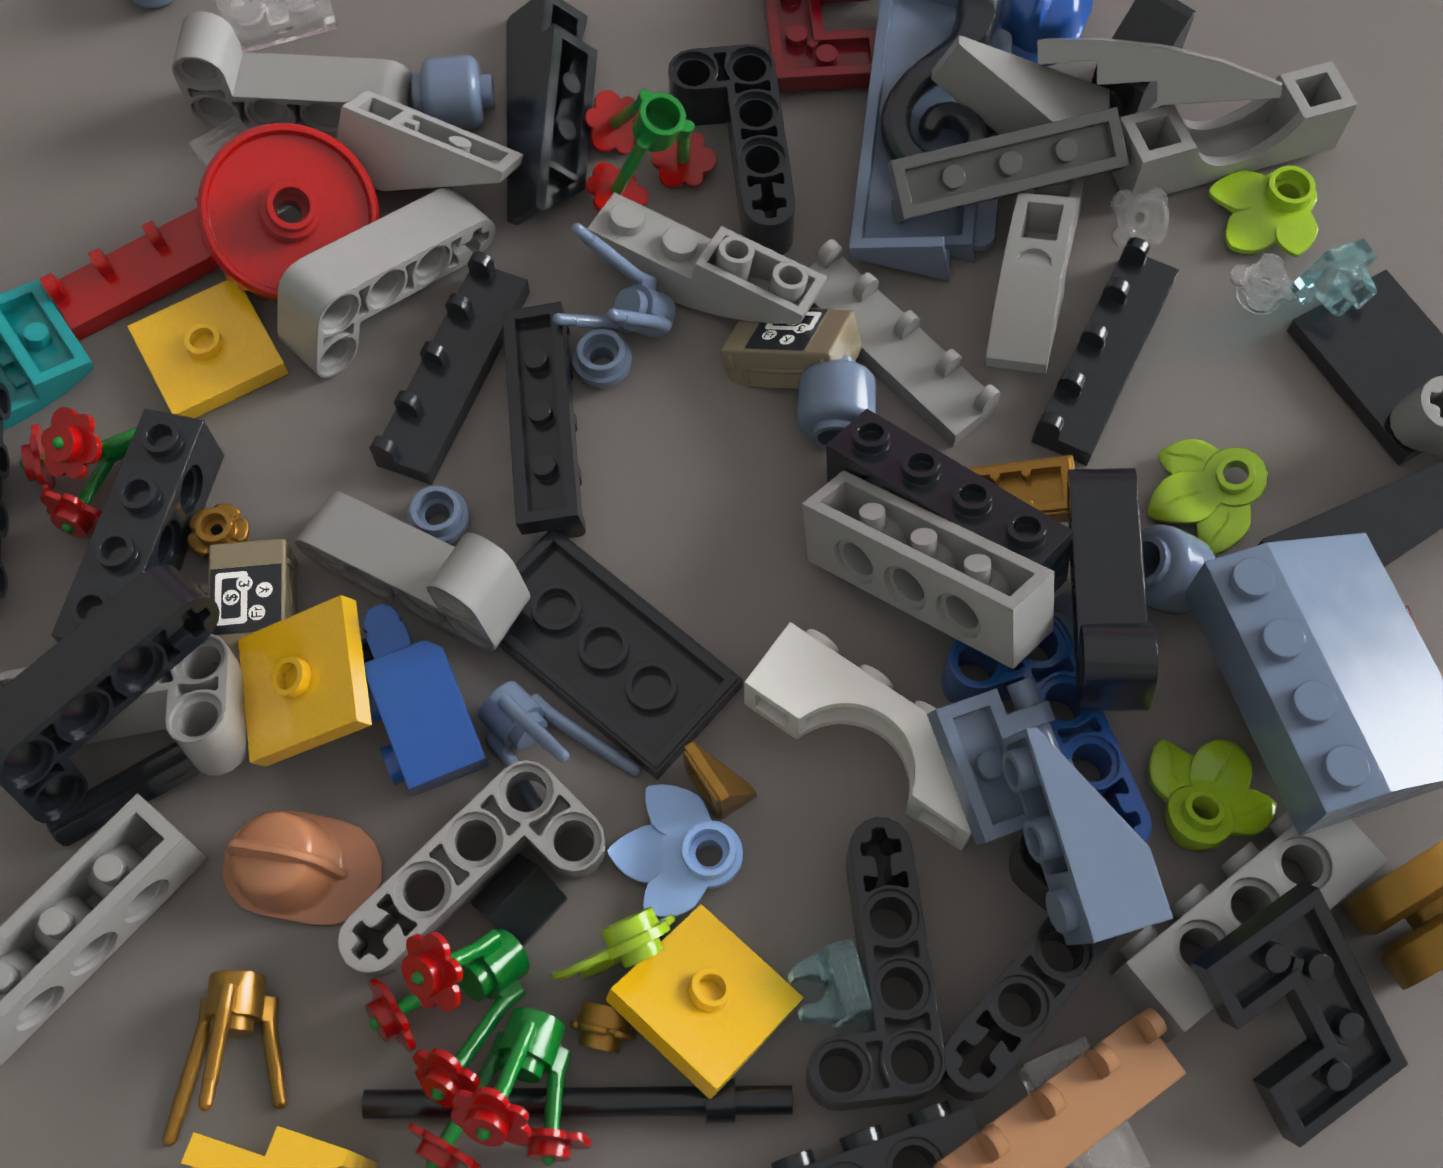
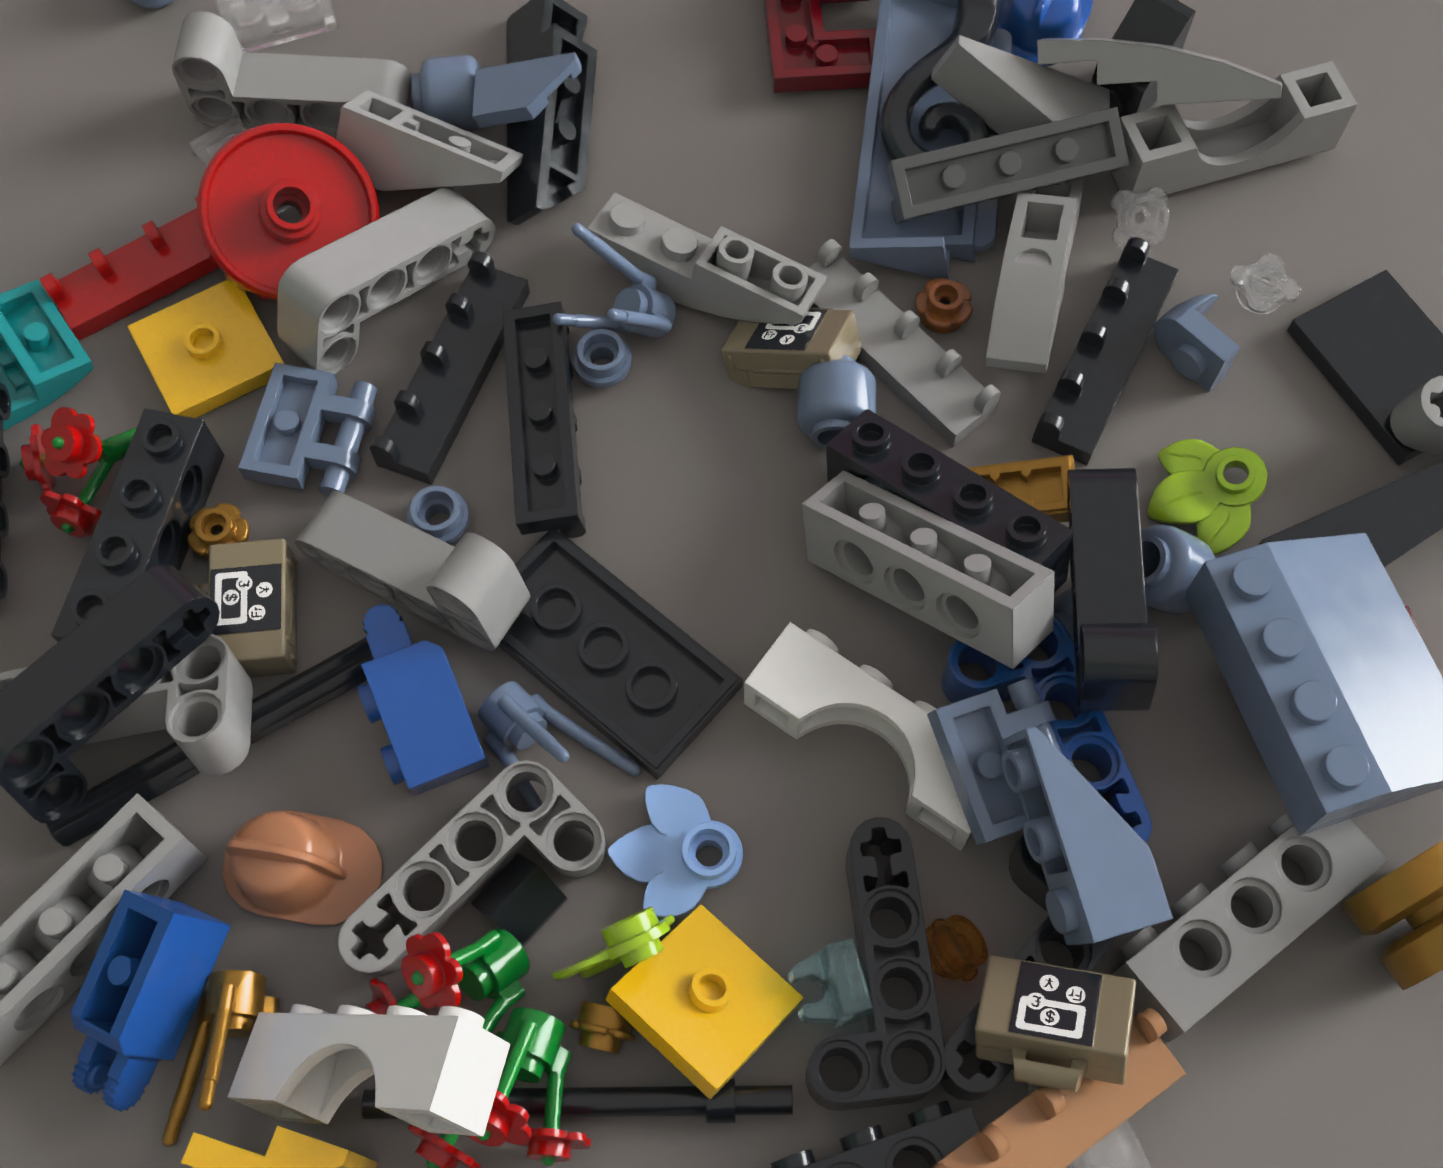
yellow plate [238,595,372,767] -> none
plant [584,89,717,212] -> none
black beam [668,44,795,255] -> none
pearl gold slope [683,741,757,820] -> none
lime plate [1147,739,1277,851] -> none
black plate [1190,882,1408,1147] -> none
lime plate [1208,165,1318,258] -> none
clear light blue tile [1289,238,1378,316] -> none
none -> blue hinge [70,889,231,1112]
none -> white arch [227,1004,510,1137]
none -> sand blue plate [238,363,377,497]
none -> sand blue tile [472,52,582,128]
none -> dark orange plate [915,277,973,334]
none -> clear orange plate [926,914,988,982]
none -> dark tan piece [975,955,1136,1093]
none -> sand blue plate [1153,294,1241,392]

